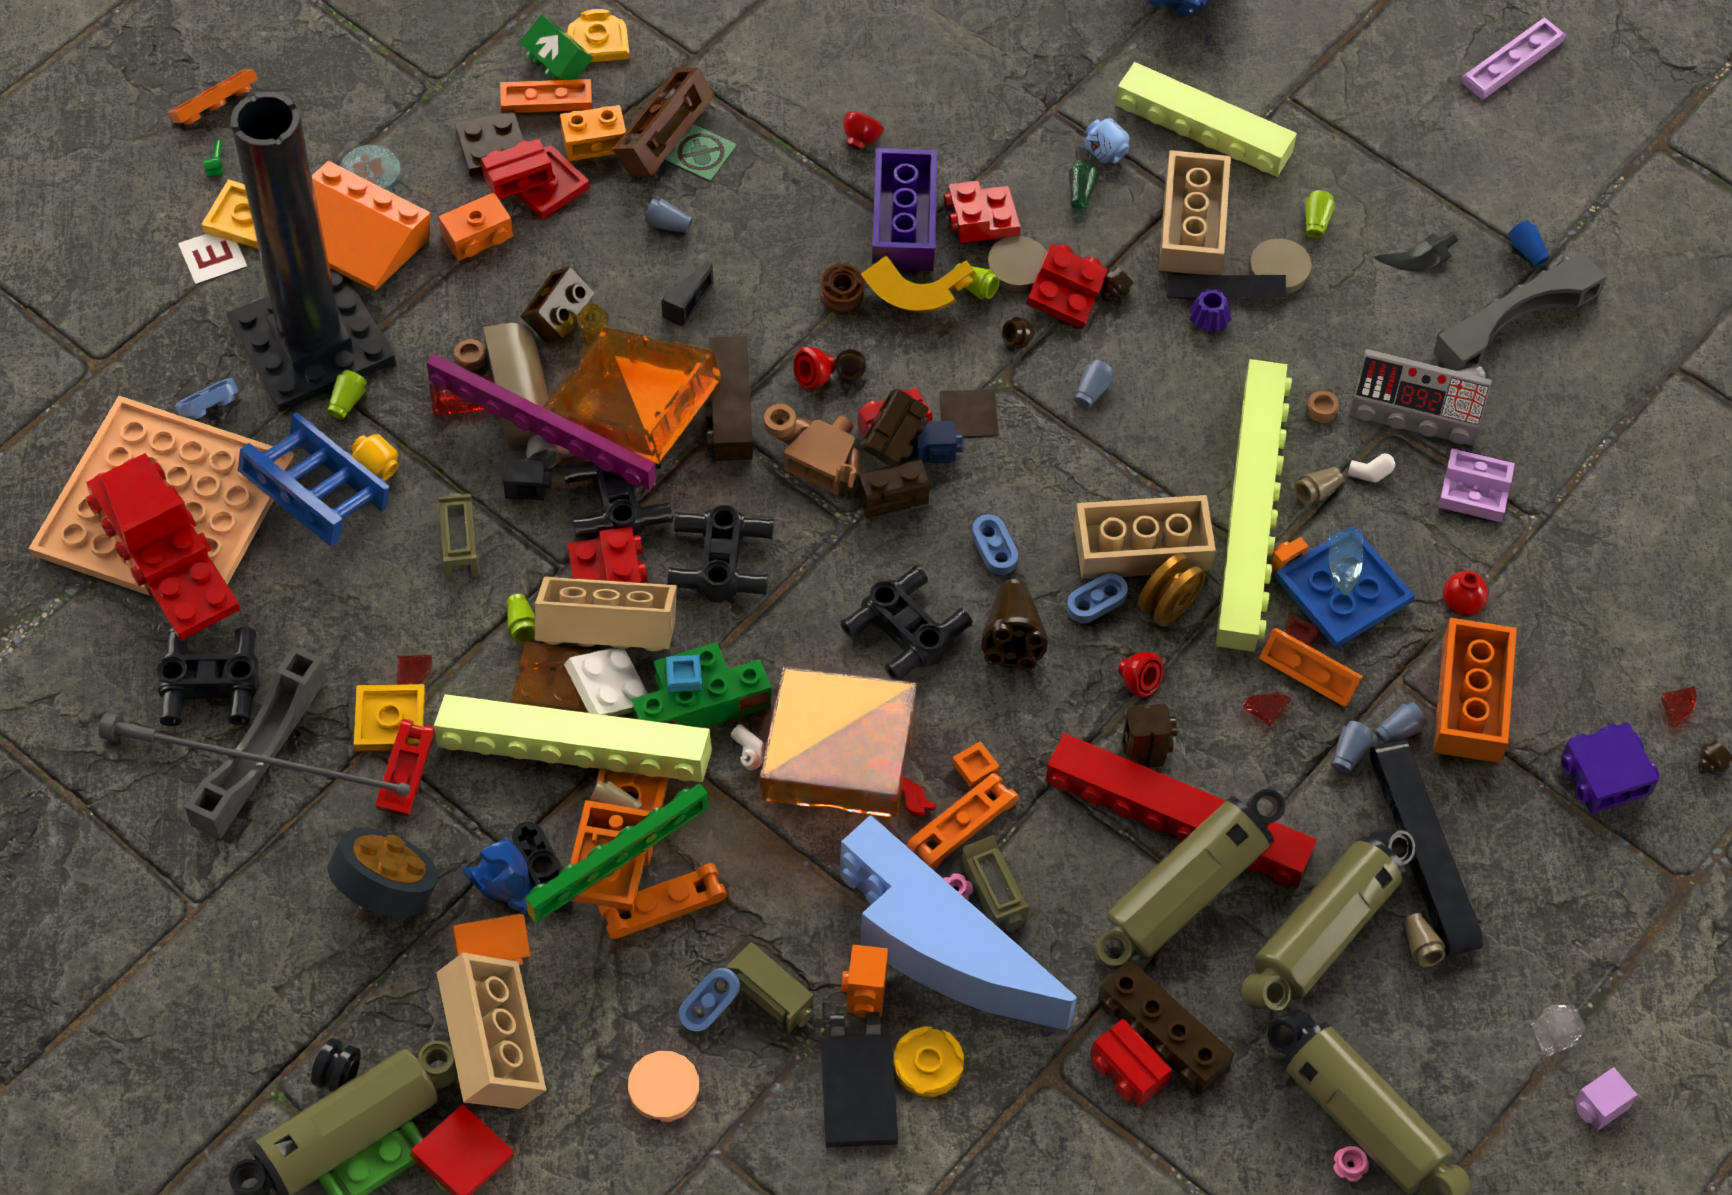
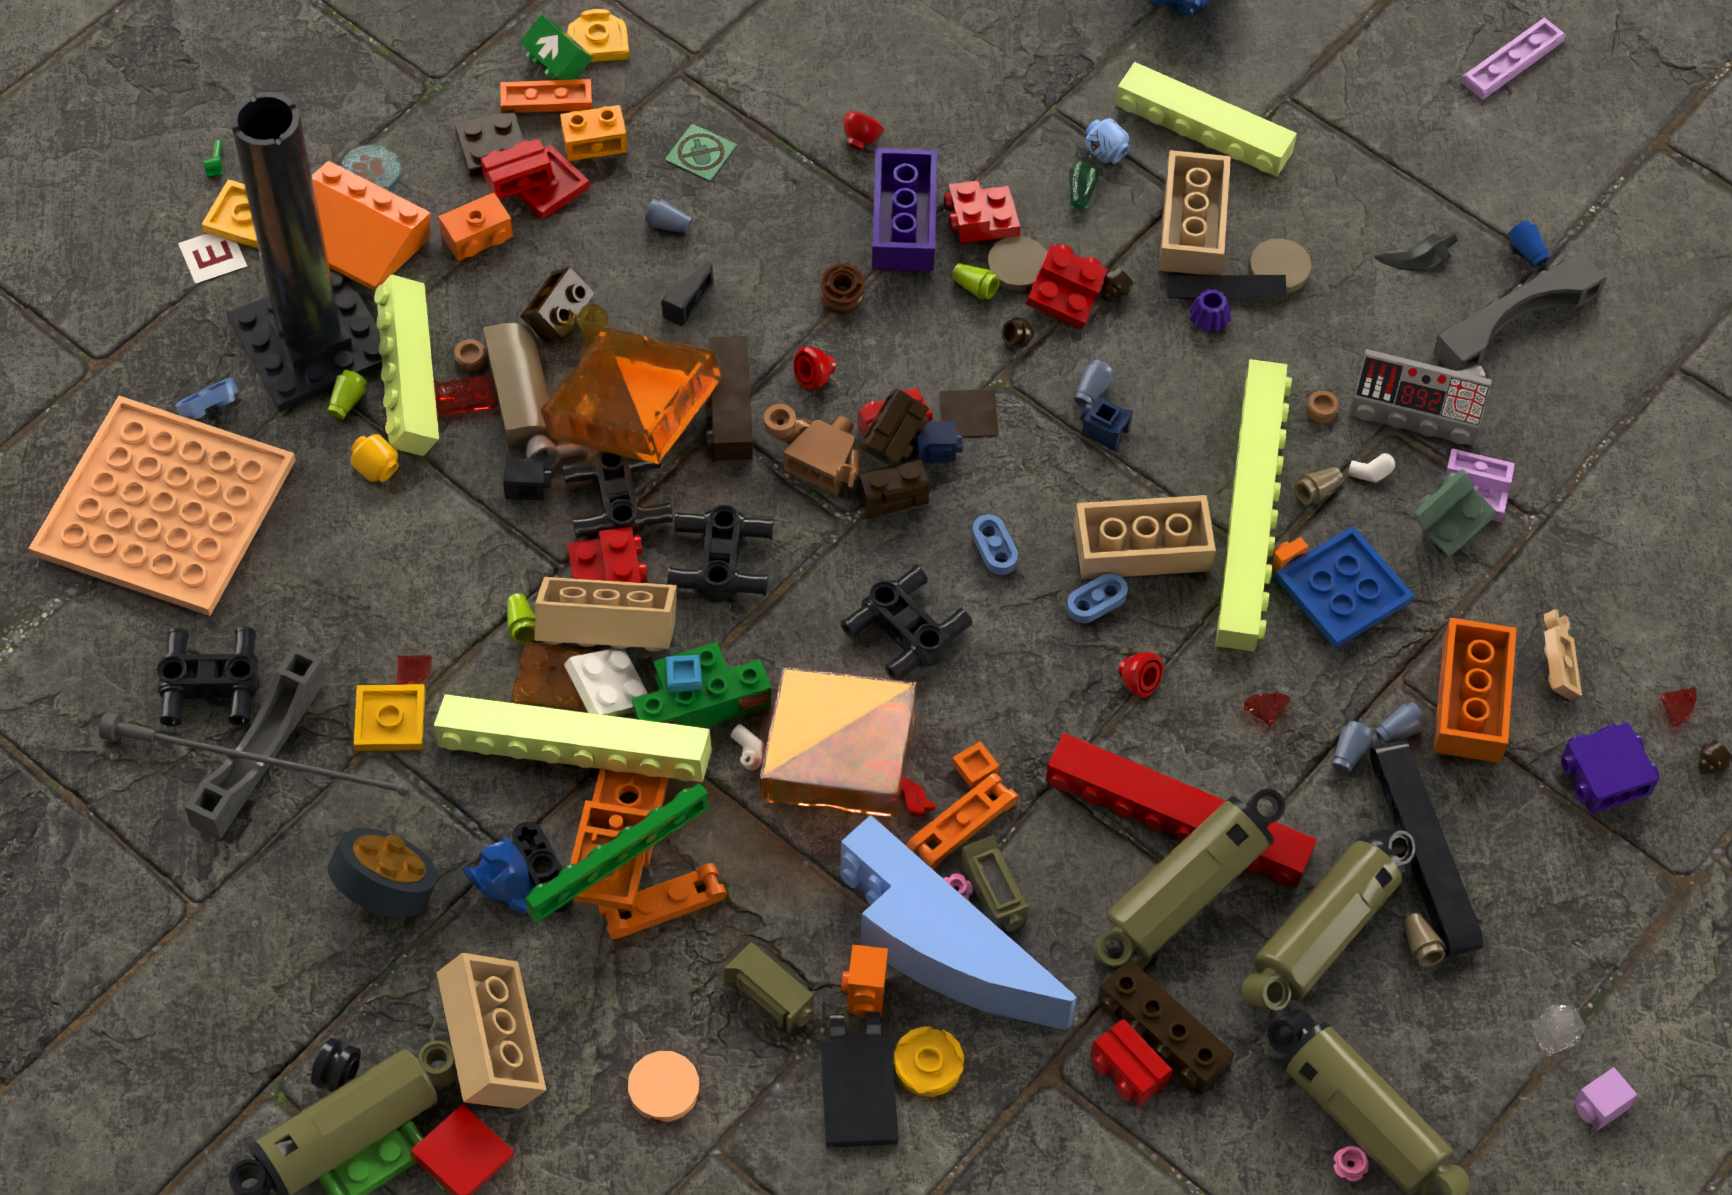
red wedge [85,453,241,641] -> none
orange plate [167,69,258,126] -> none
blue fence [238,412,389,547] -> none
red plate [375,719,436,817] -> none
magenta plate [427,354,656,490] -> none
olive window [438,493,479,581] -> none
orange brick [451,914,531,965] -> none
dark tan cone [590,780,642,809] -> none
reddish brown brick [612,68,715,177] -> none
medium blue plate [679,968,740,1031] -> none
dark brown plate [835,348,867,380] -> none
yellow arch [861,256,976,313] -> none
dark brown cone [981,579,1048,671] -> none
dark brown brick [1121,704,1177,767] -> none
pearl gold wheel [1137,553,1206,626] -> none
orange plate [1258,628,1364,707] -> none
clear red tile [1285,614,1319,647] -> none
lime cone [1305,190,1335,239] -> none
clear light blue plate [1329,530,1363,595] -> none
red brick [1442,571,1489,614] -> none
none -> yellowish green brick [374,274,439,456]
none -> dark blue window [1080,397,1133,451]
none -> sand green bracket [1414,469,1497,558]
none -> tan plate [1544,609,1582,701]

